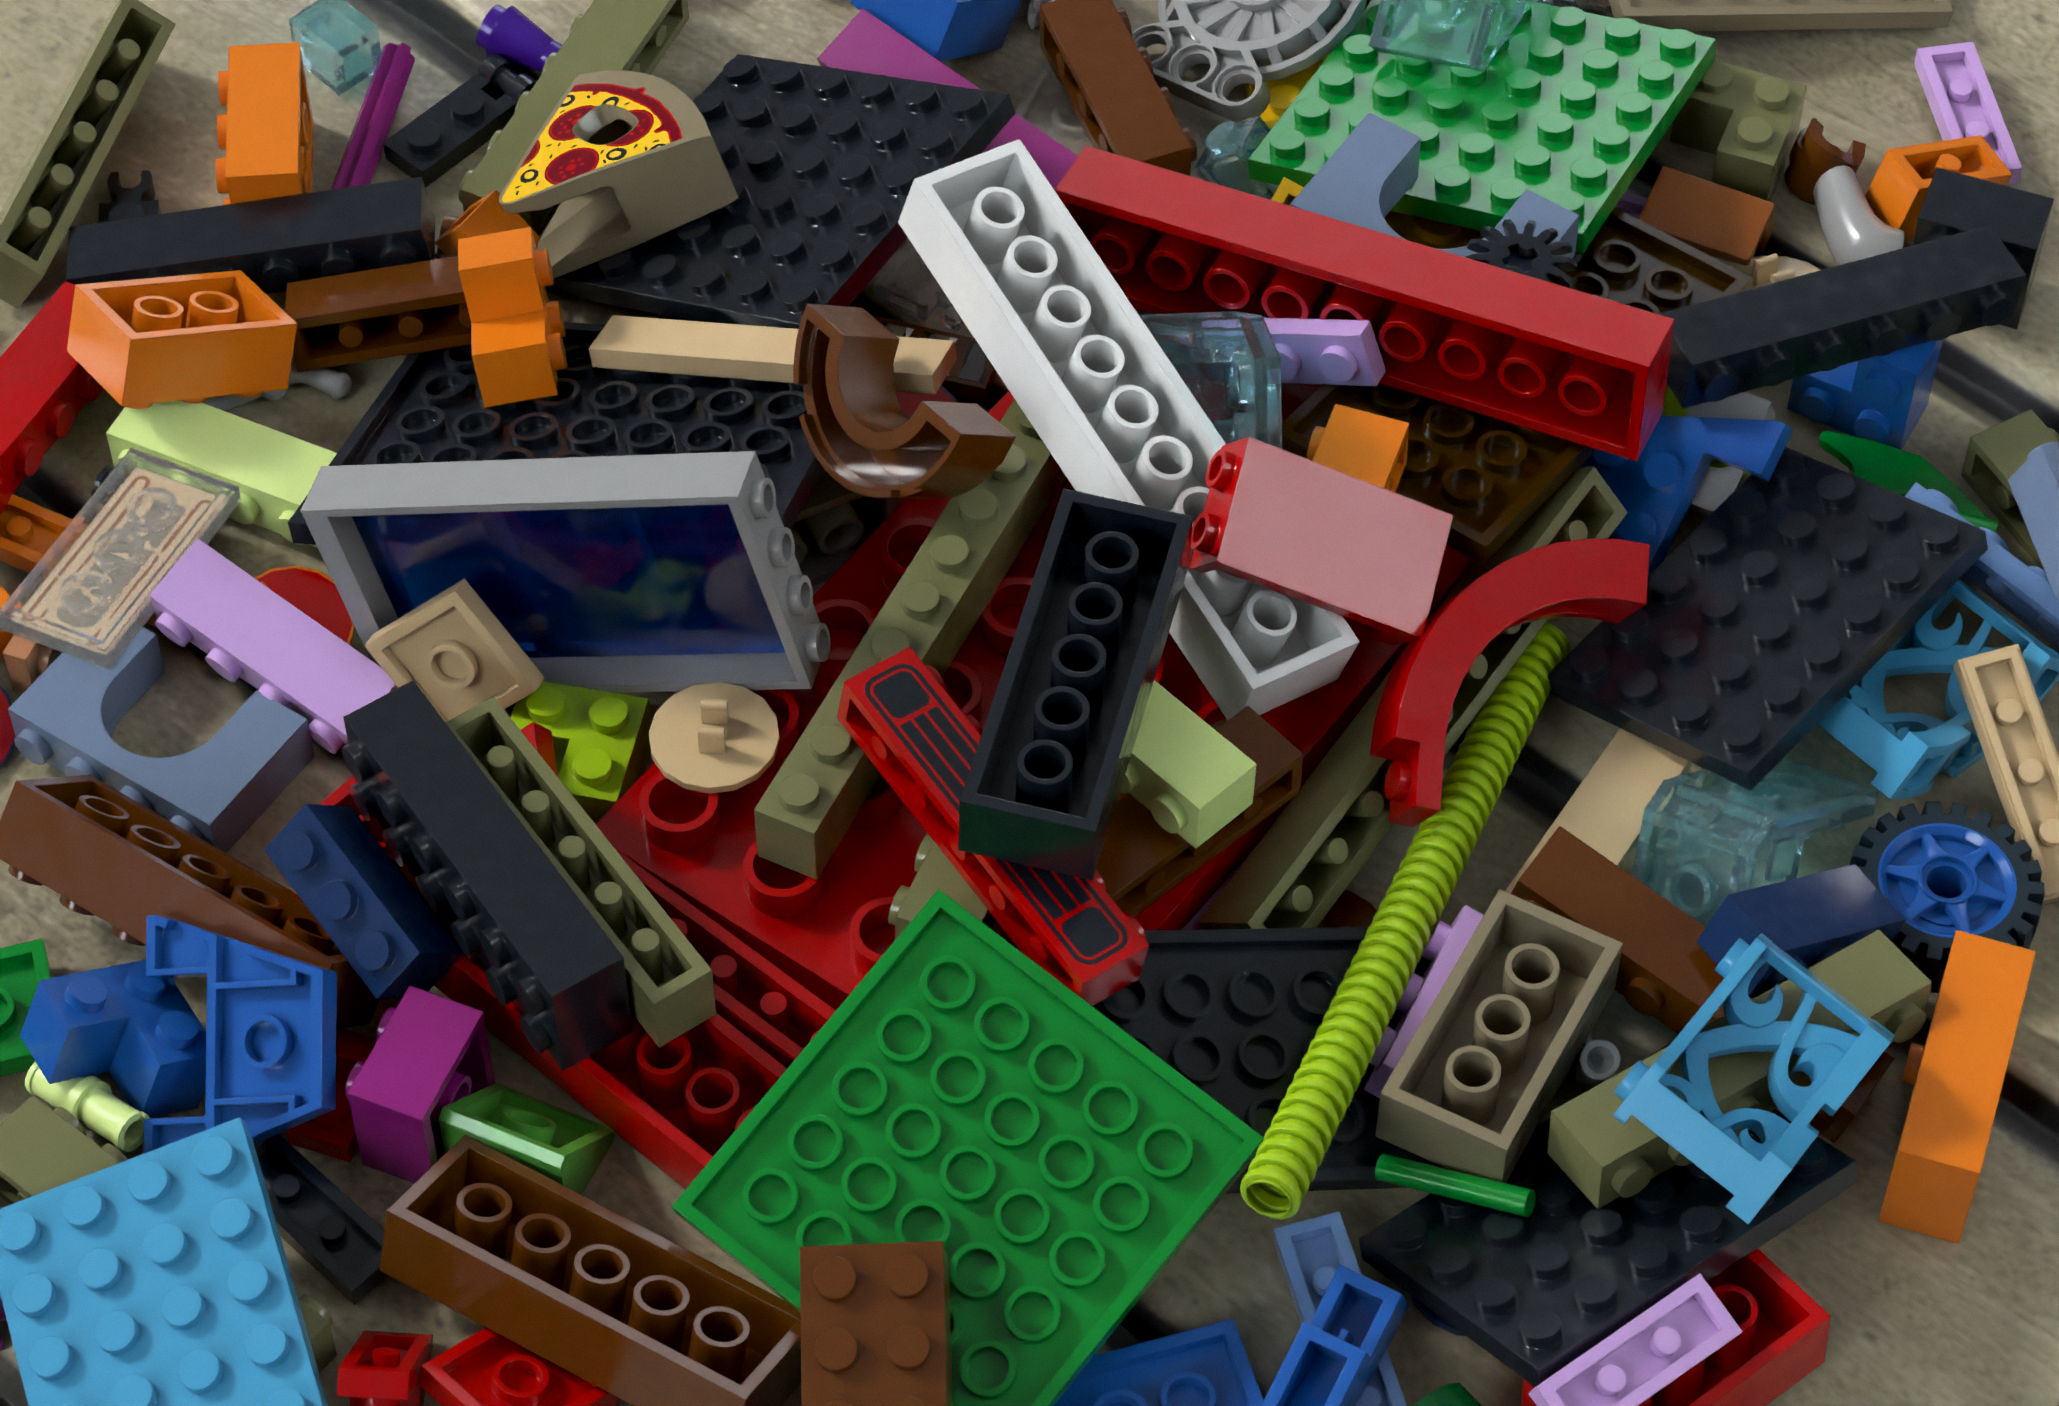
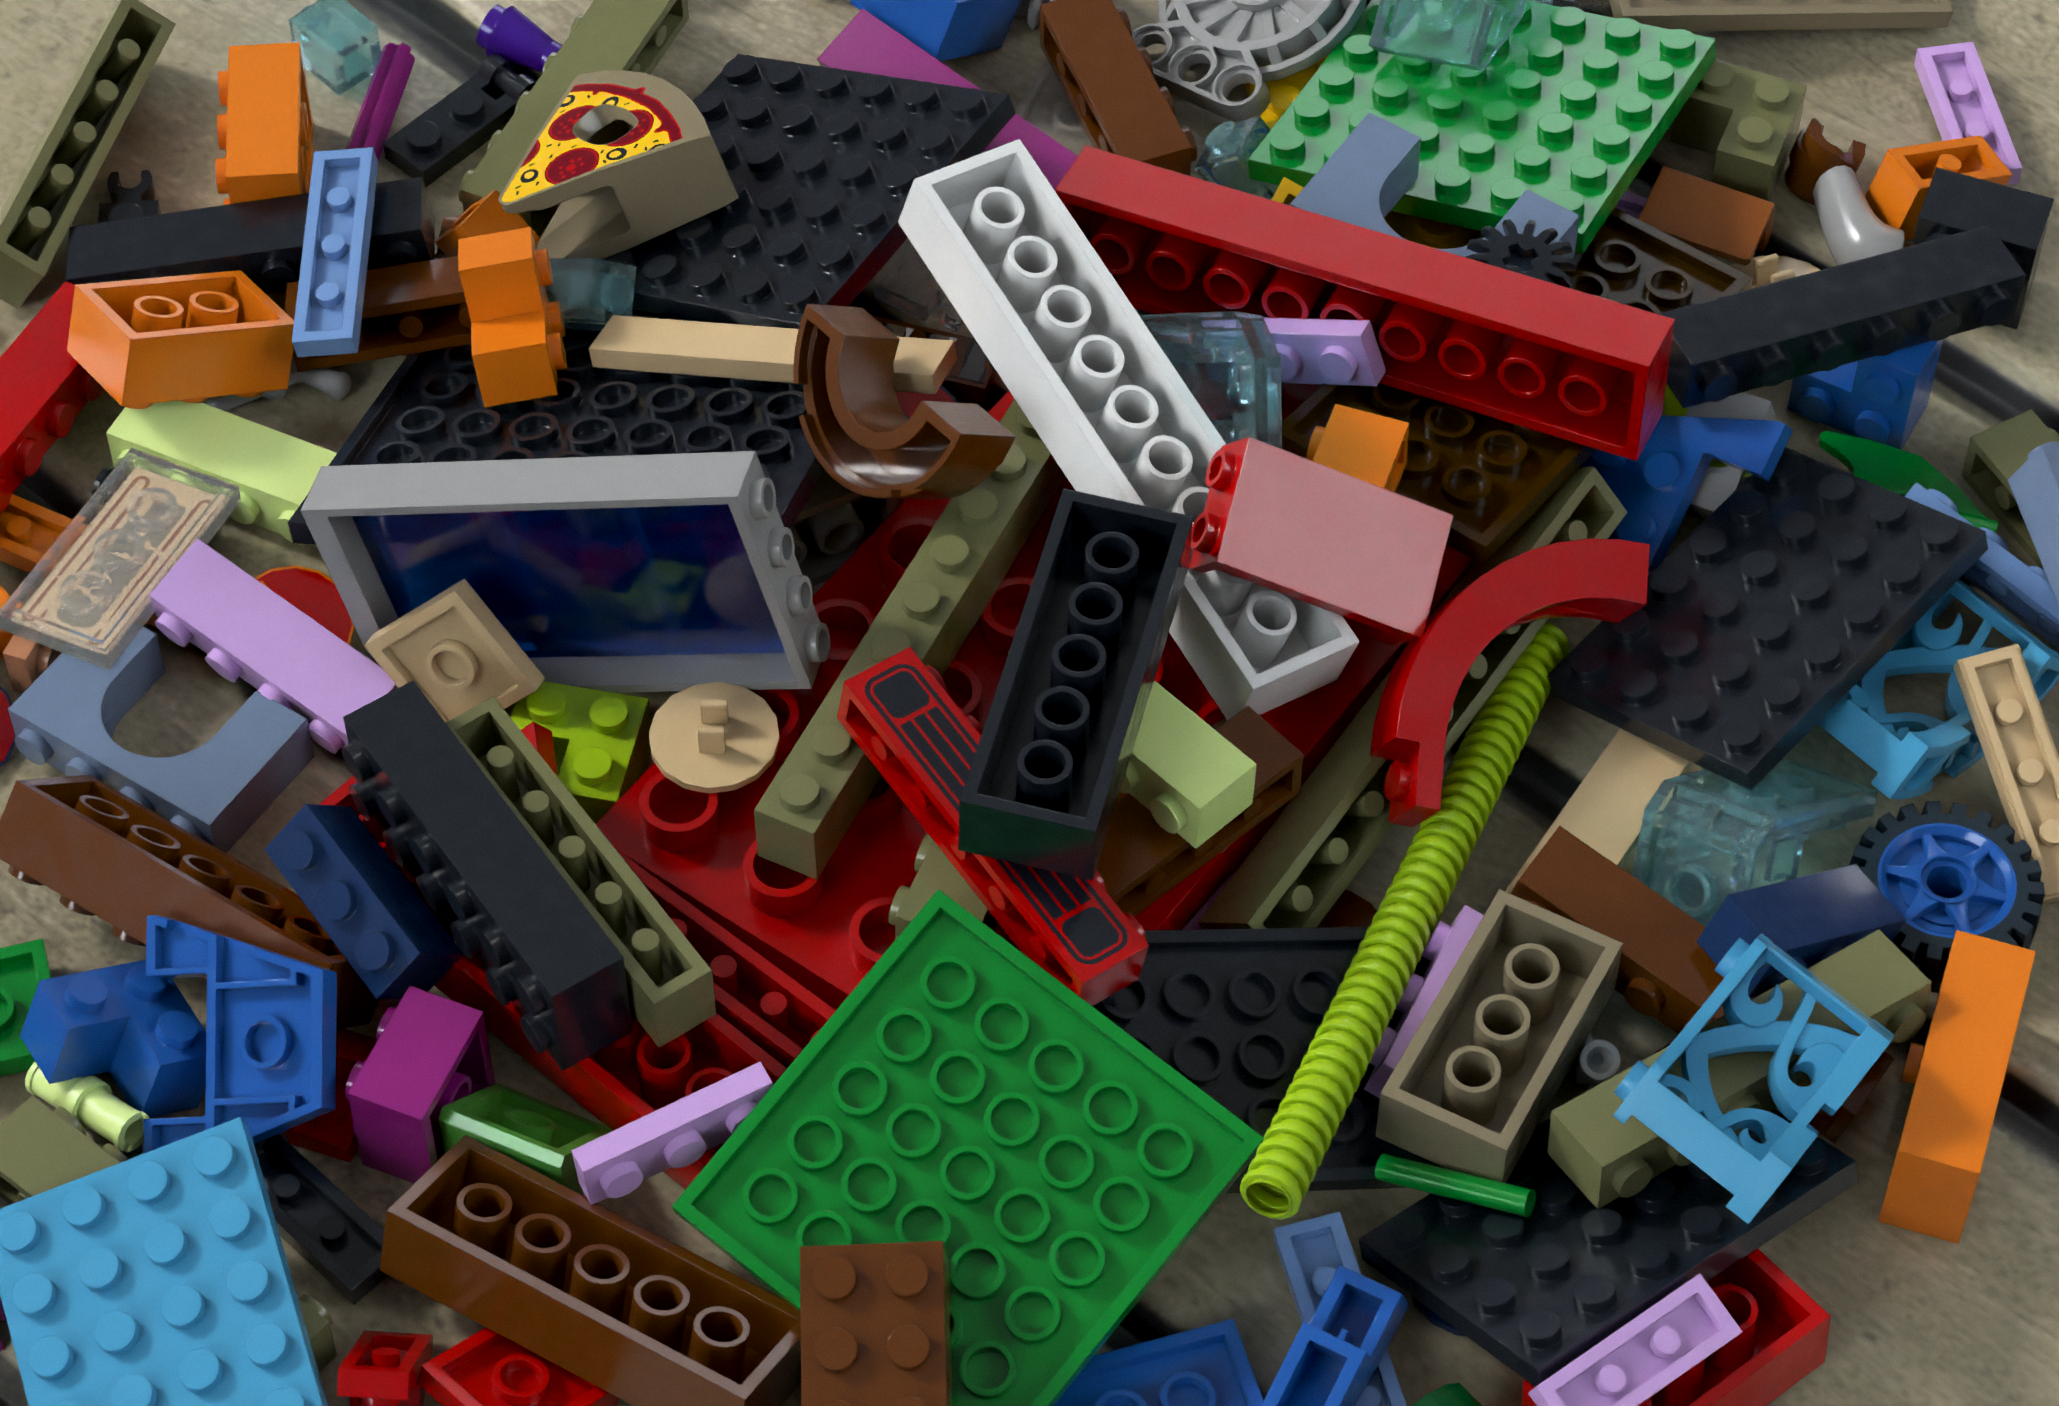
none -> medium blue plate [292,147,378,357]
none -> clear light blue brick [545,258,636,324]
none -> lavender plate [571,1062,773,1205]

